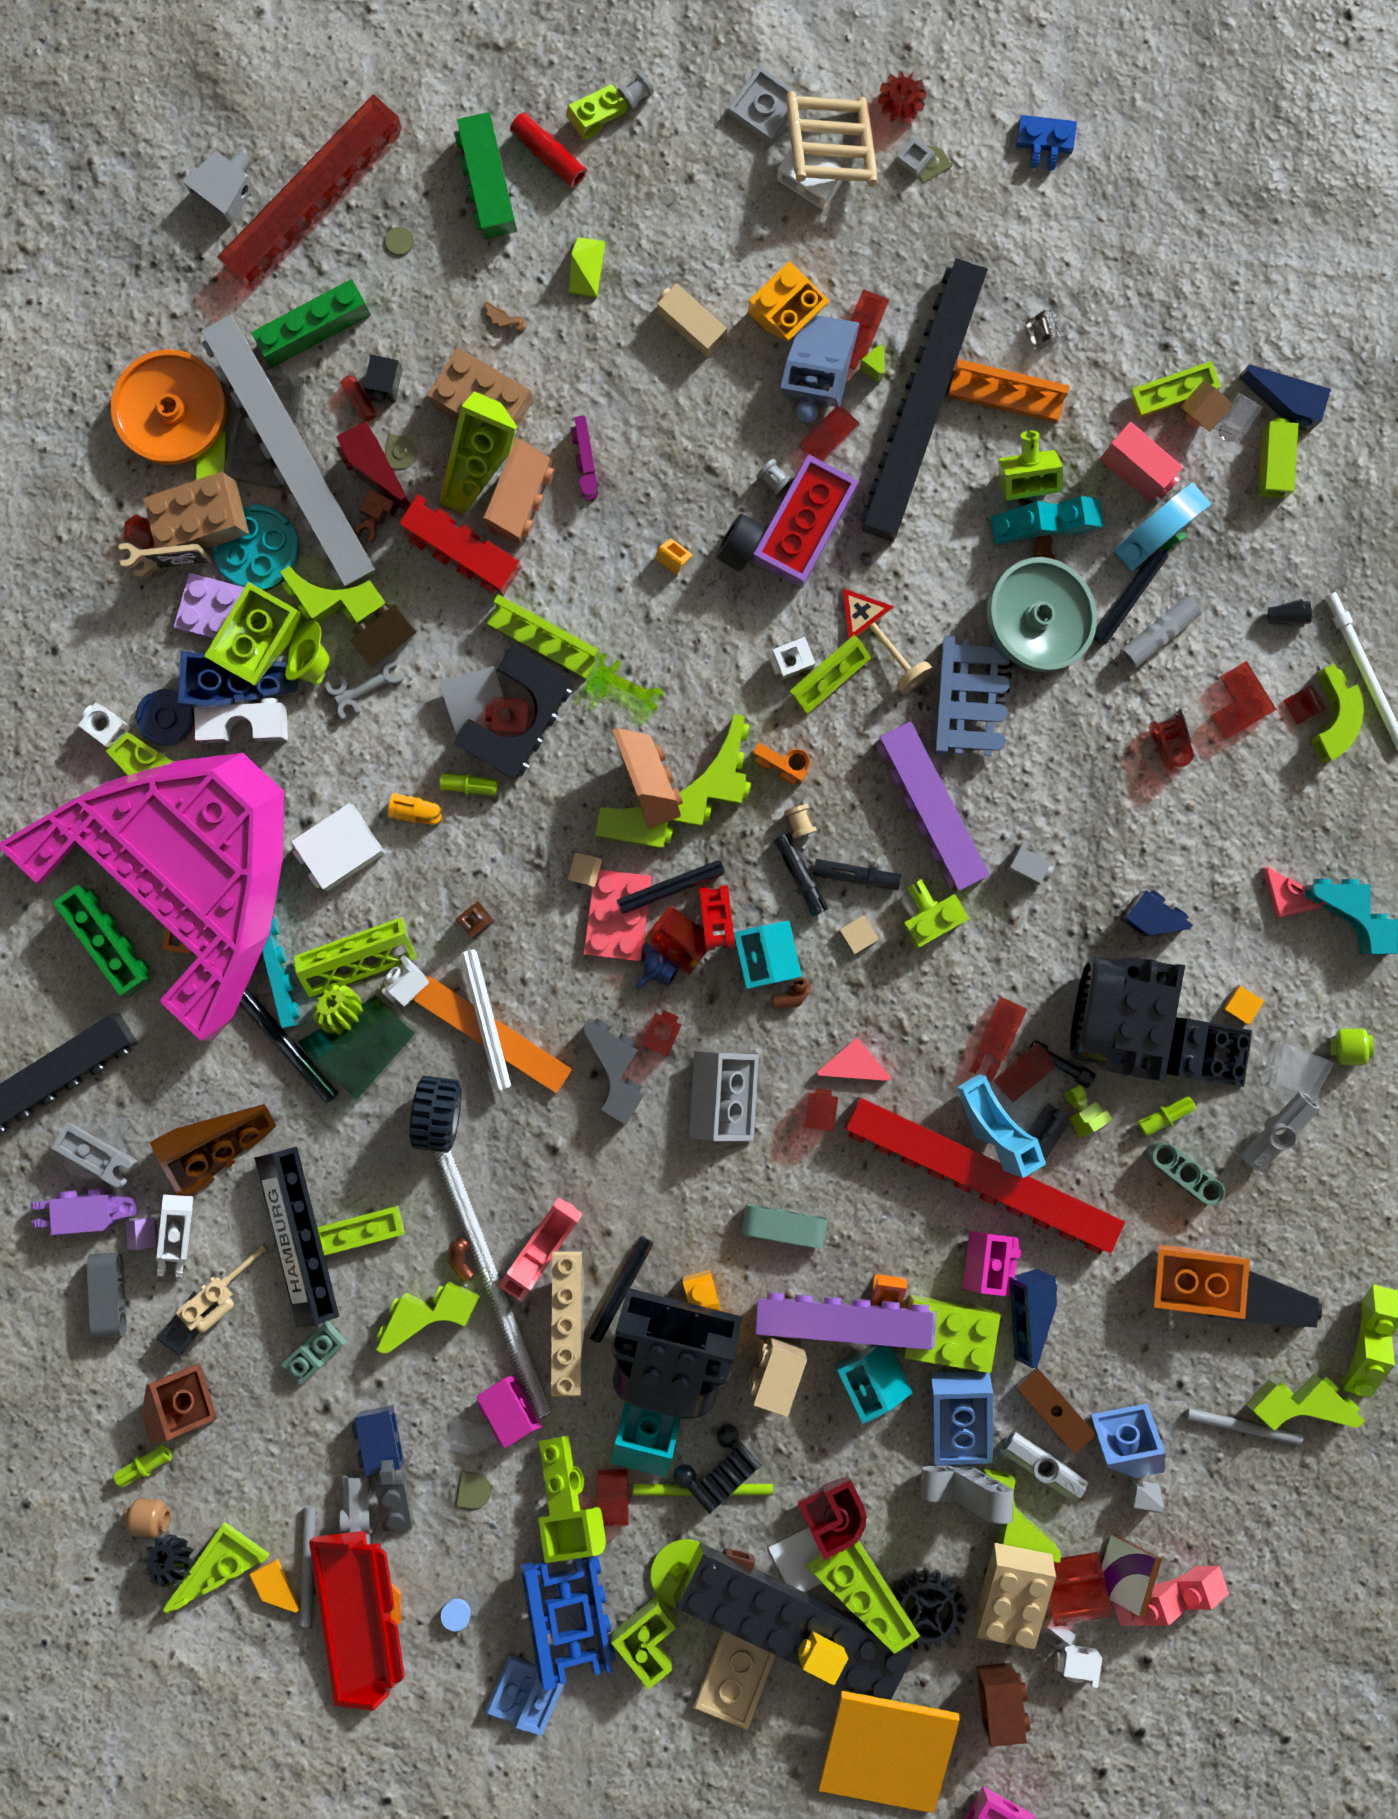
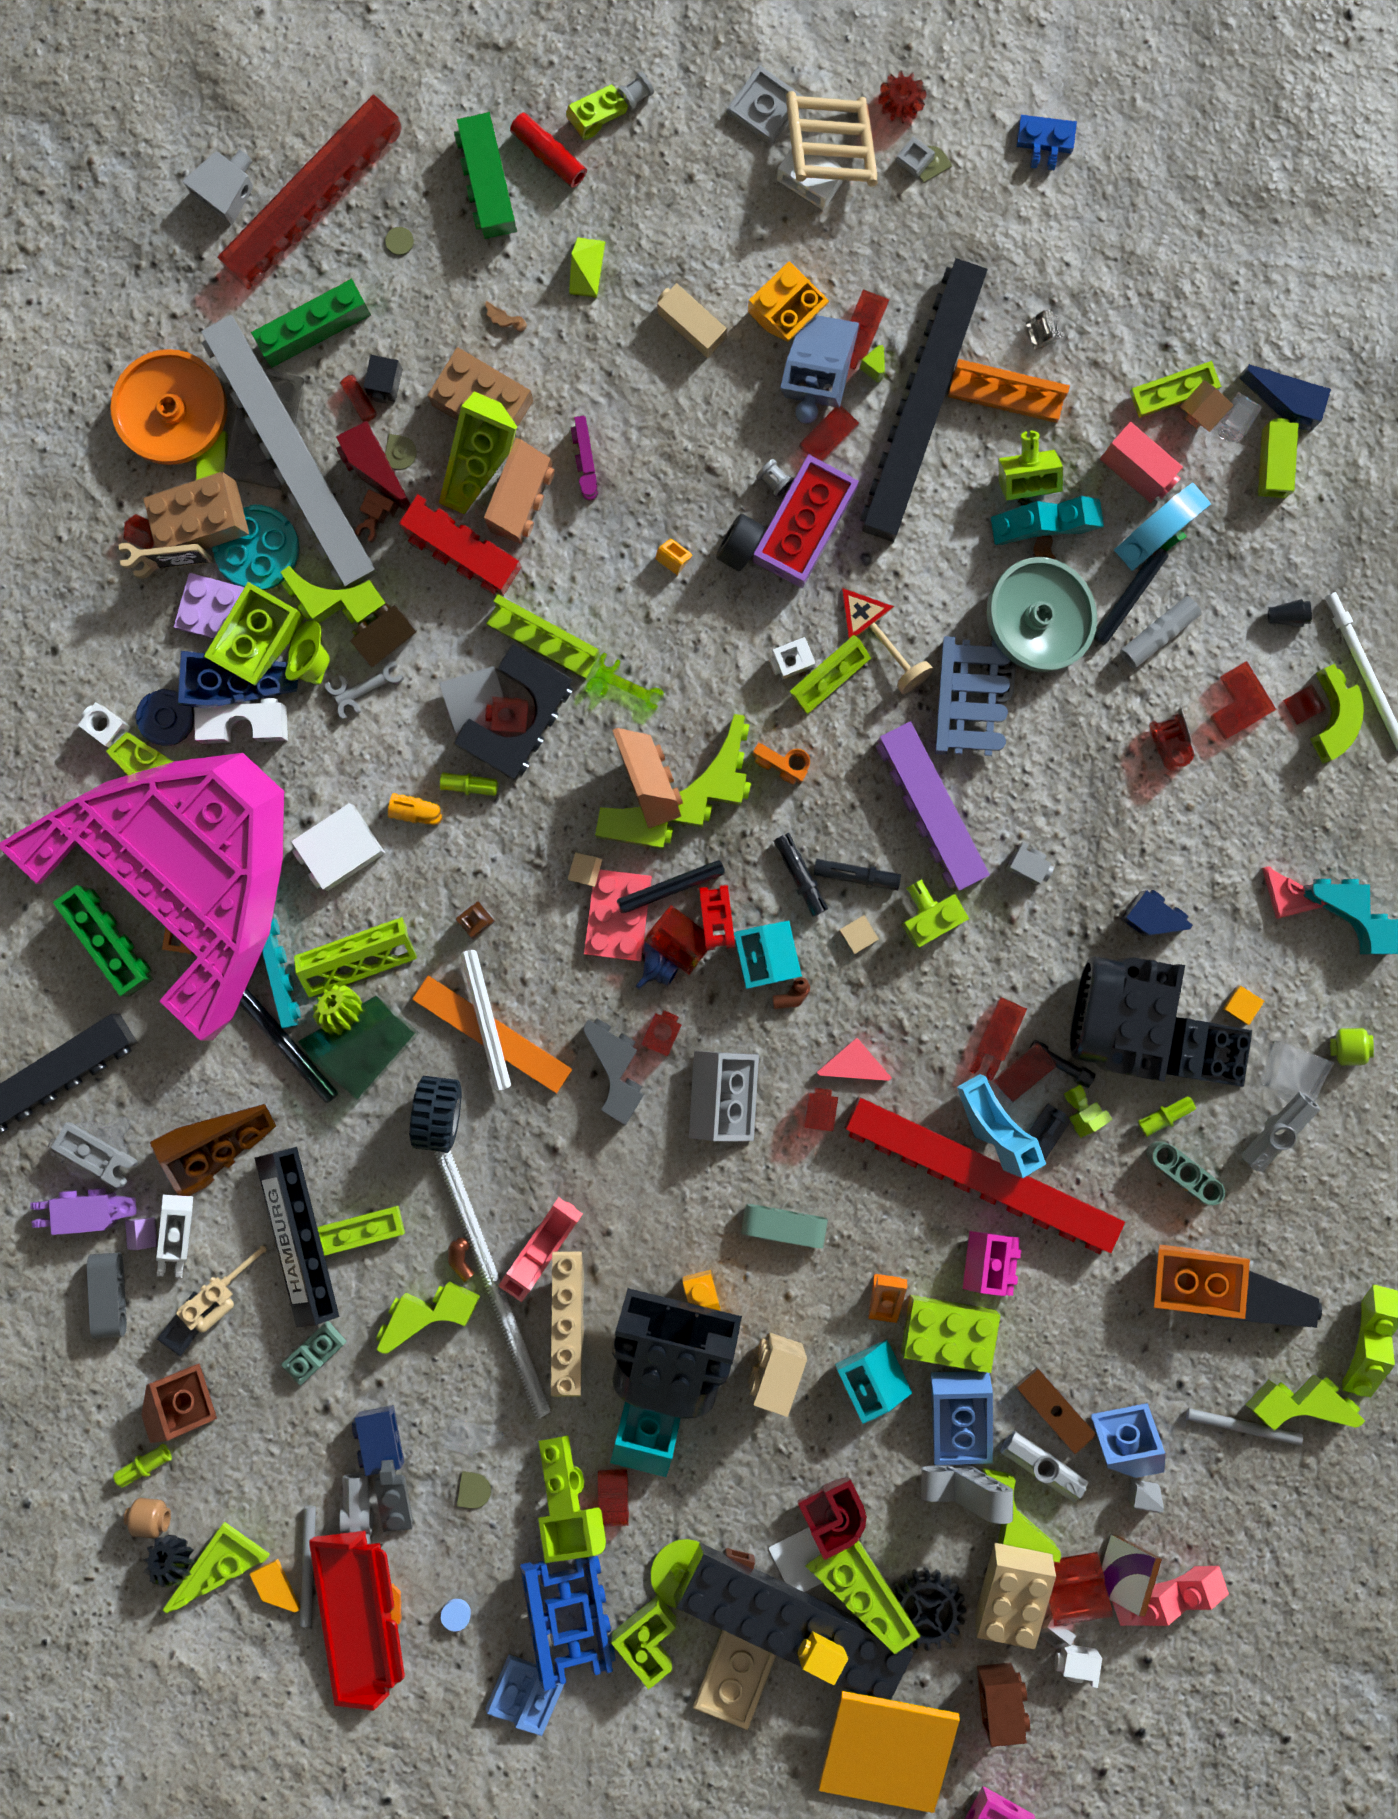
white brick [381,955,429,1006] -> none
dark pink brick [476,1375,543,1449] -> none
black axle [587,1236,653,1343] -> none
lime axle [633,1484,773,1496] -> none
black gear [673,1424,762,1514] -> none
medium lavender brick [756,1292,937,1350] -> none
tan bush [784,804,817,839] -> none
dark blue slope [1009,1269,1057,1369] -> none

